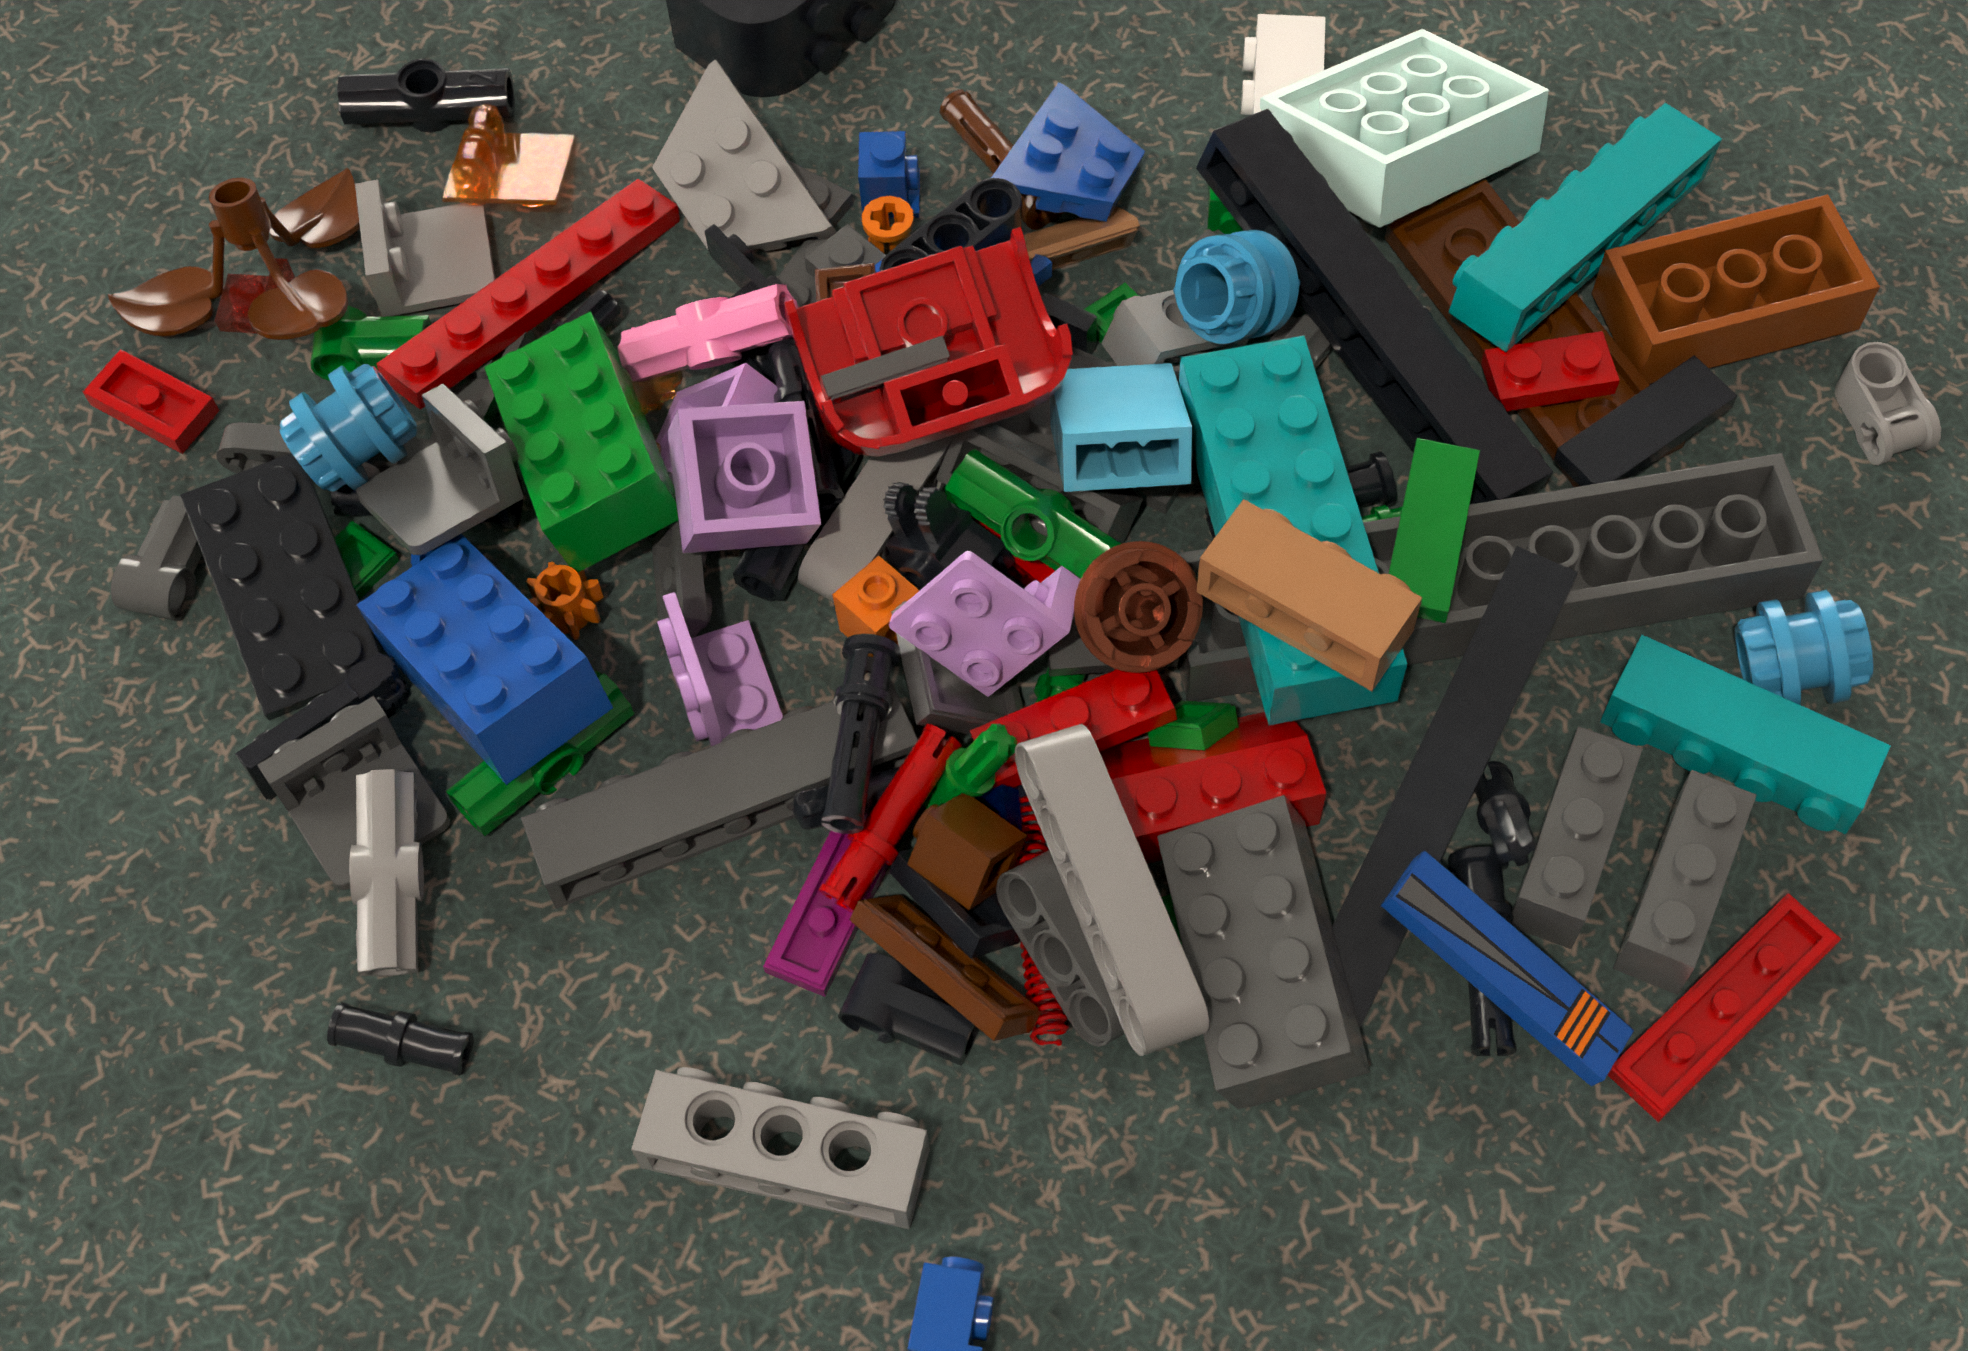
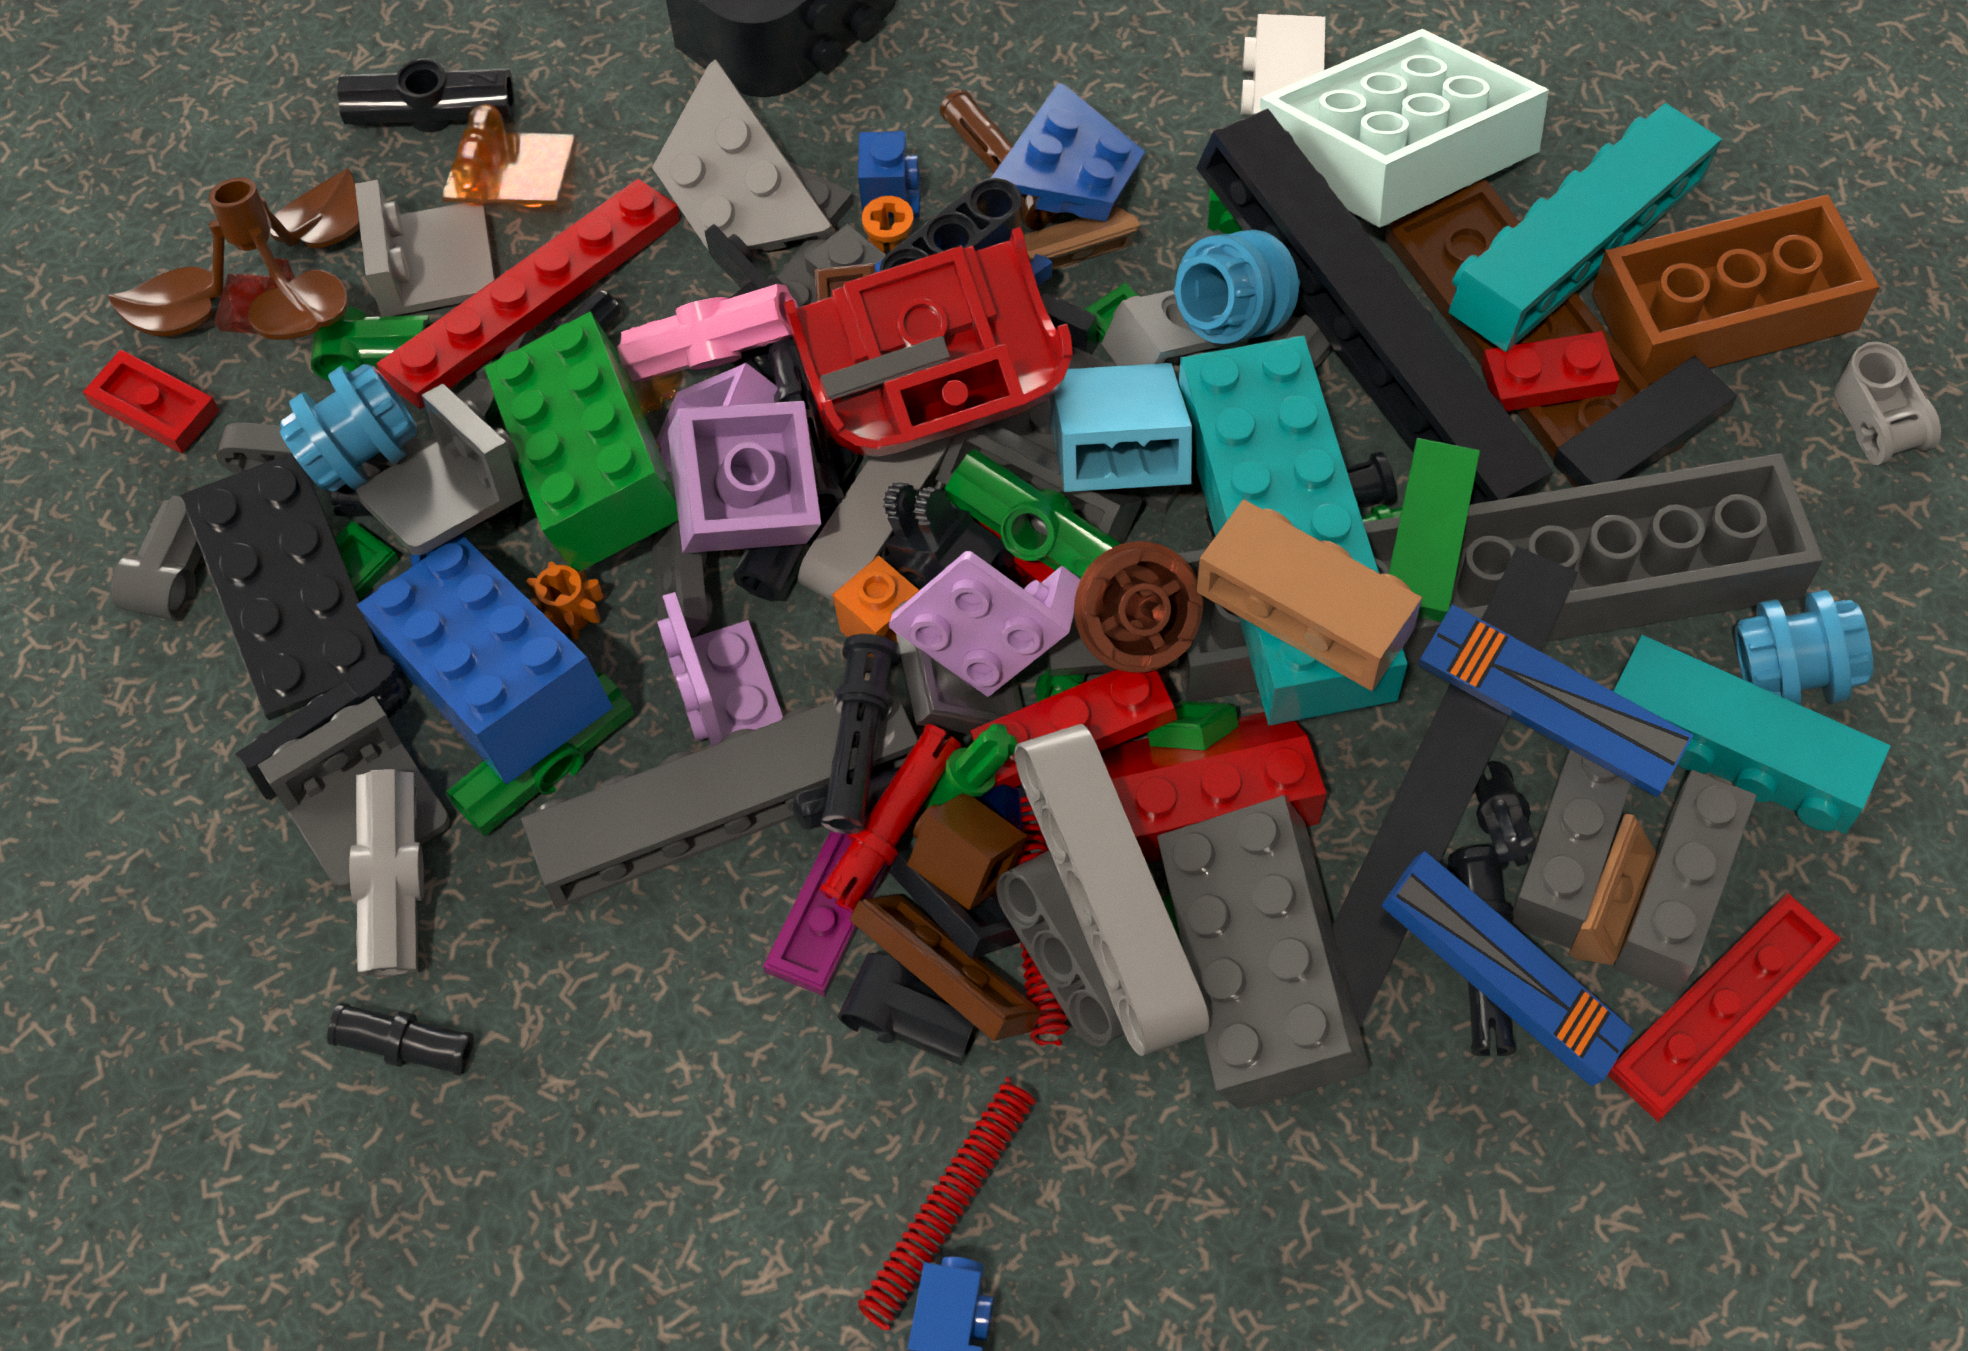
light grey brick [631,1067,930,1230] -> none
none -> red piece [857,1077,1037,1331]
none -> blue tile [1418,604,1694,797]
none -> medium nougat slope [1569,814,1656,965]

